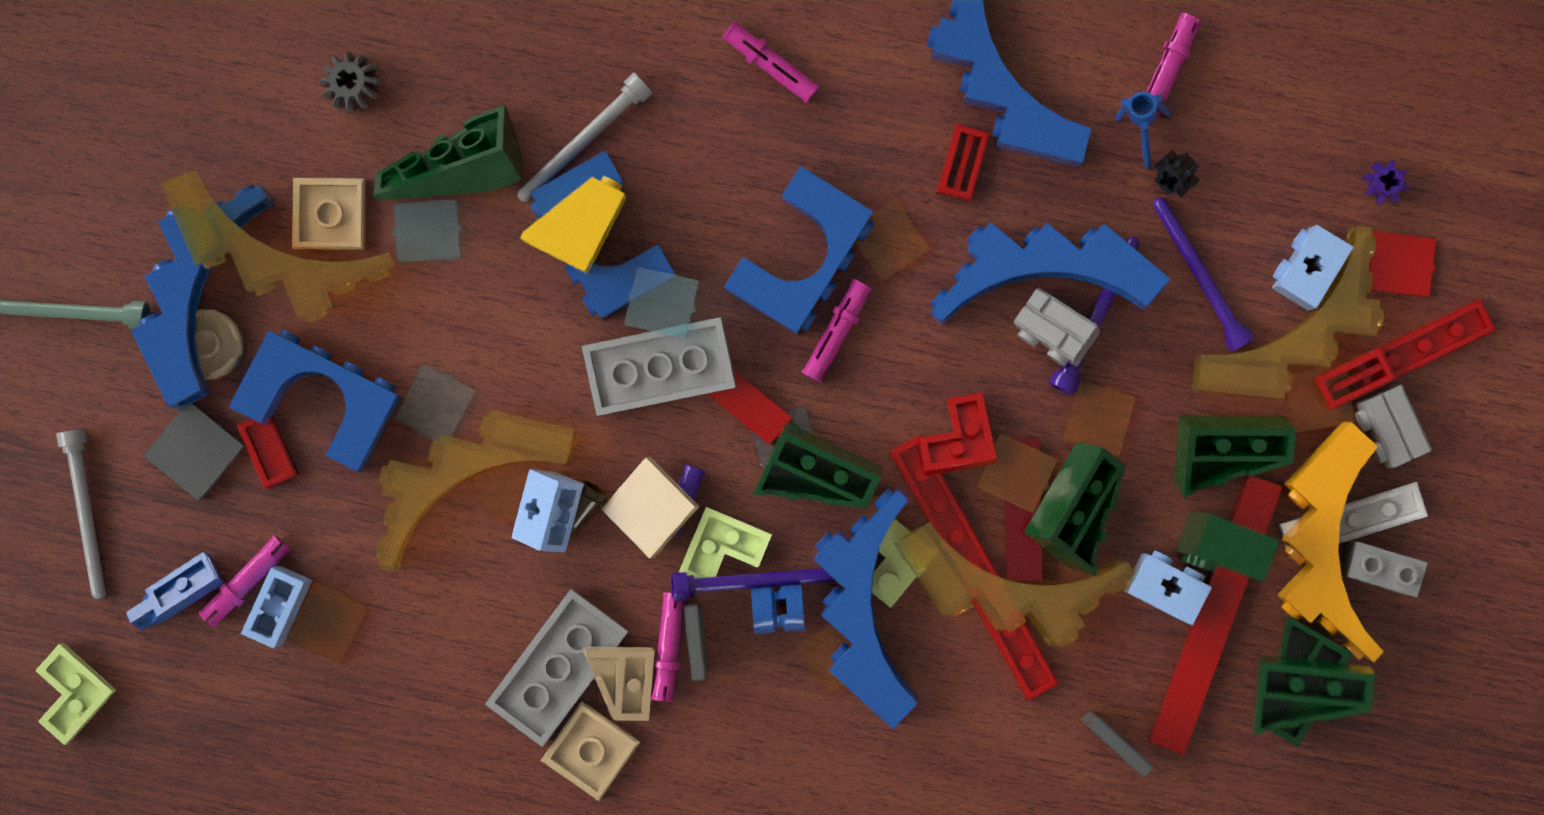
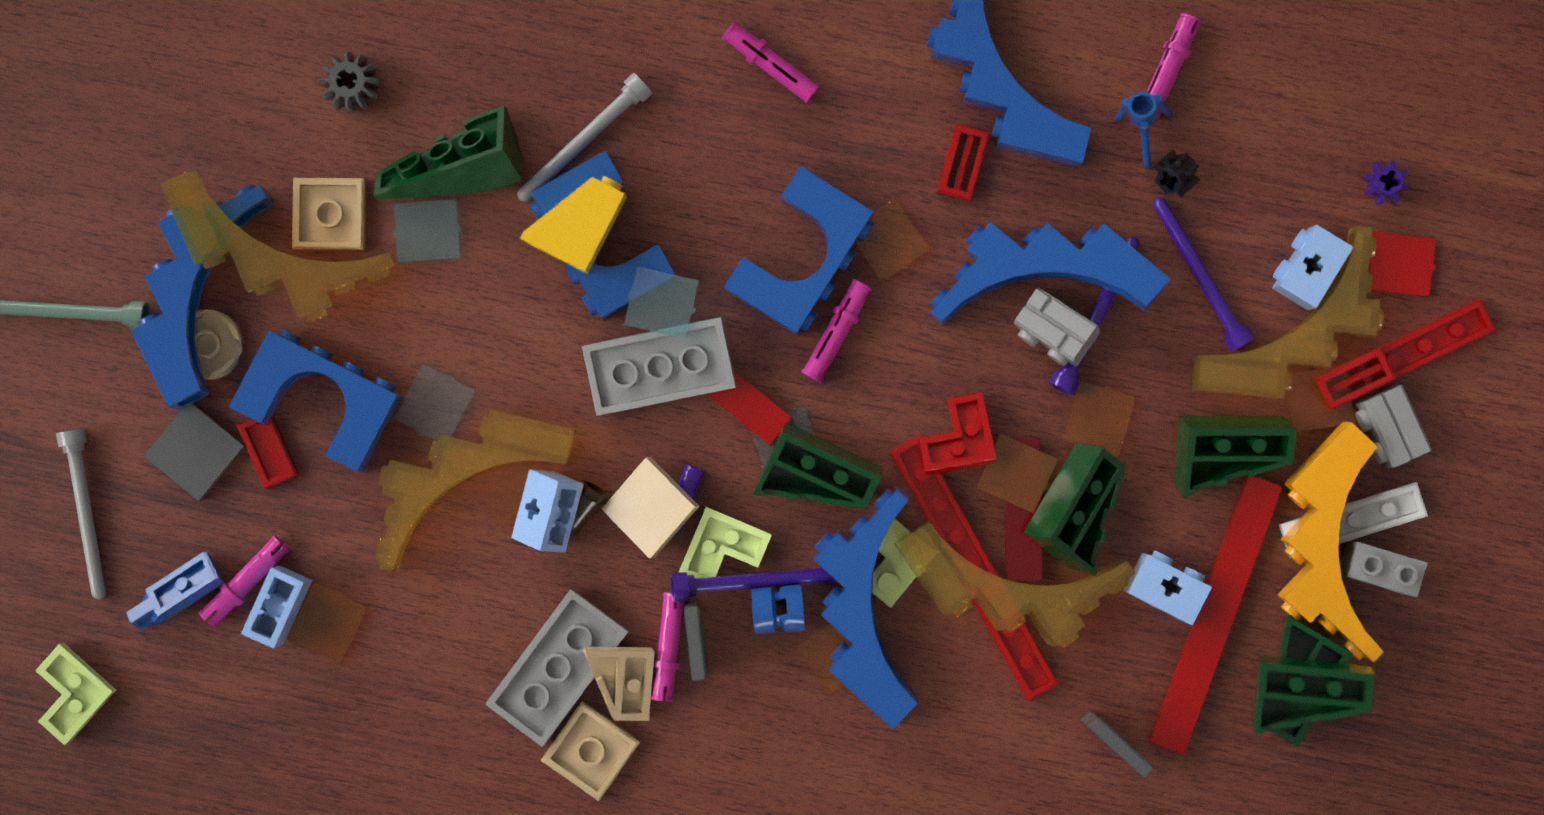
dark green wedge [1174,511,1280,582] -> none

